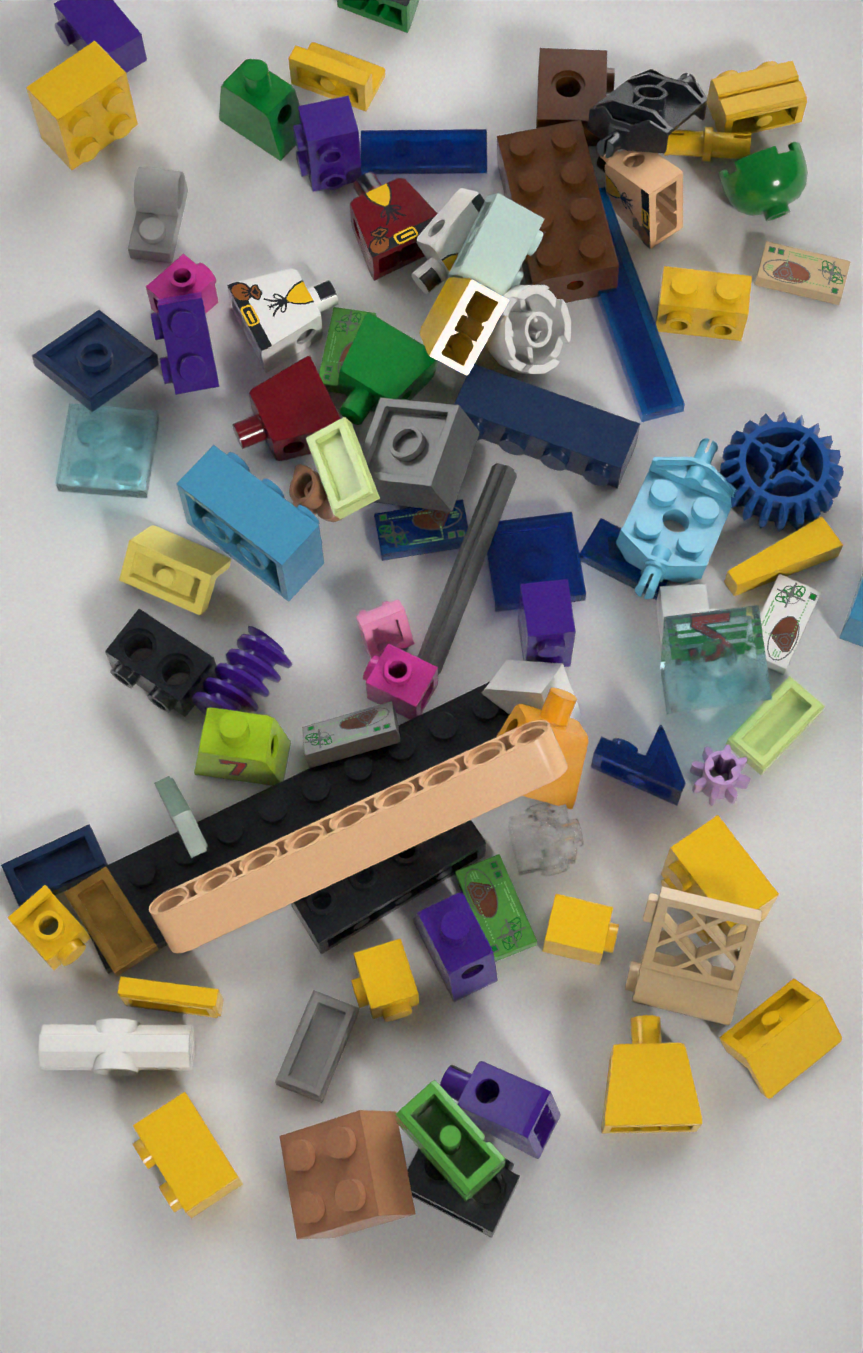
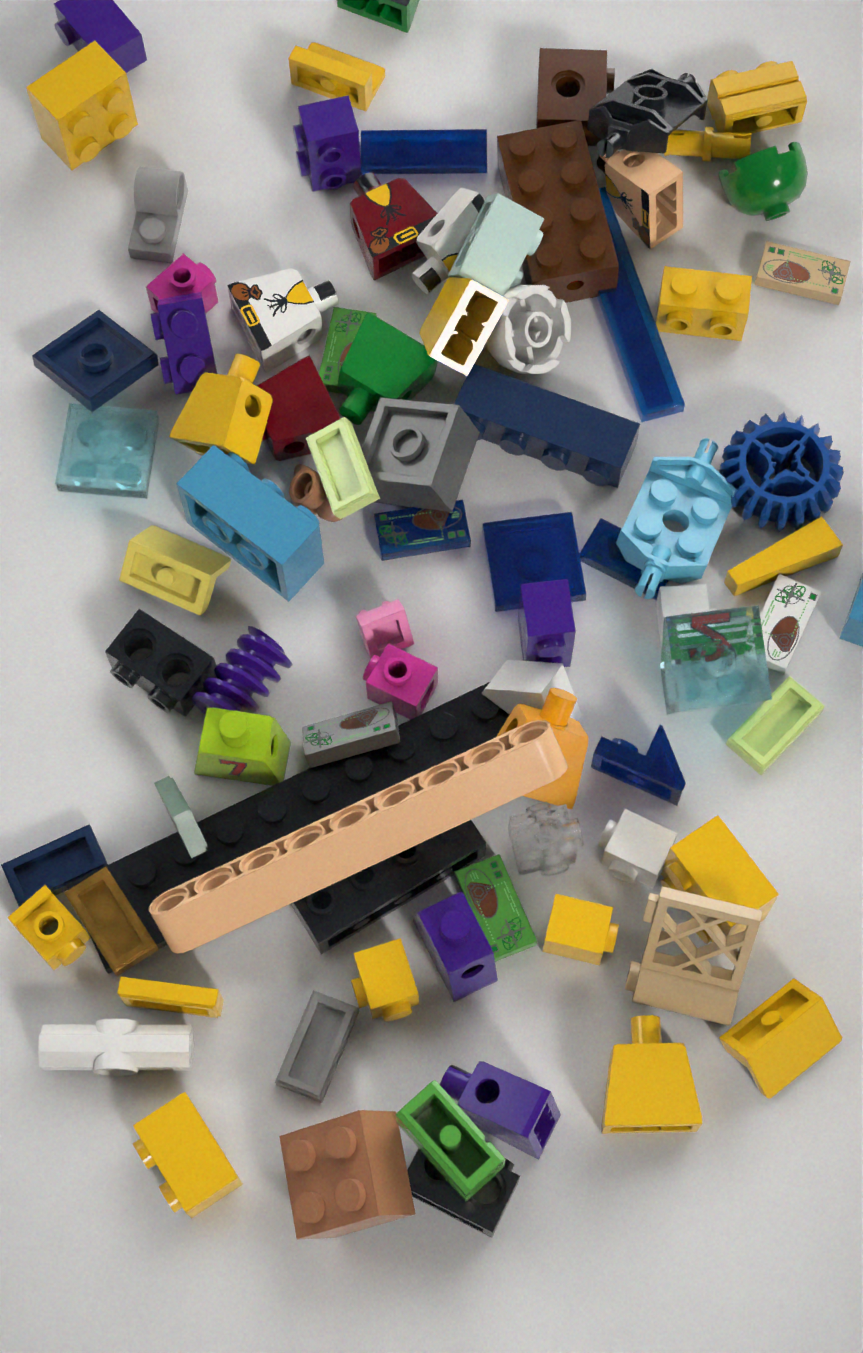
green torso [219,59,300,161] -> none
dark grey axle [417,463,517,675] -> none
lavender gear [690,744,750,806] -> none
none -> yellow torso [169,353,273,465]
none -> white brick [598,809,678,888]

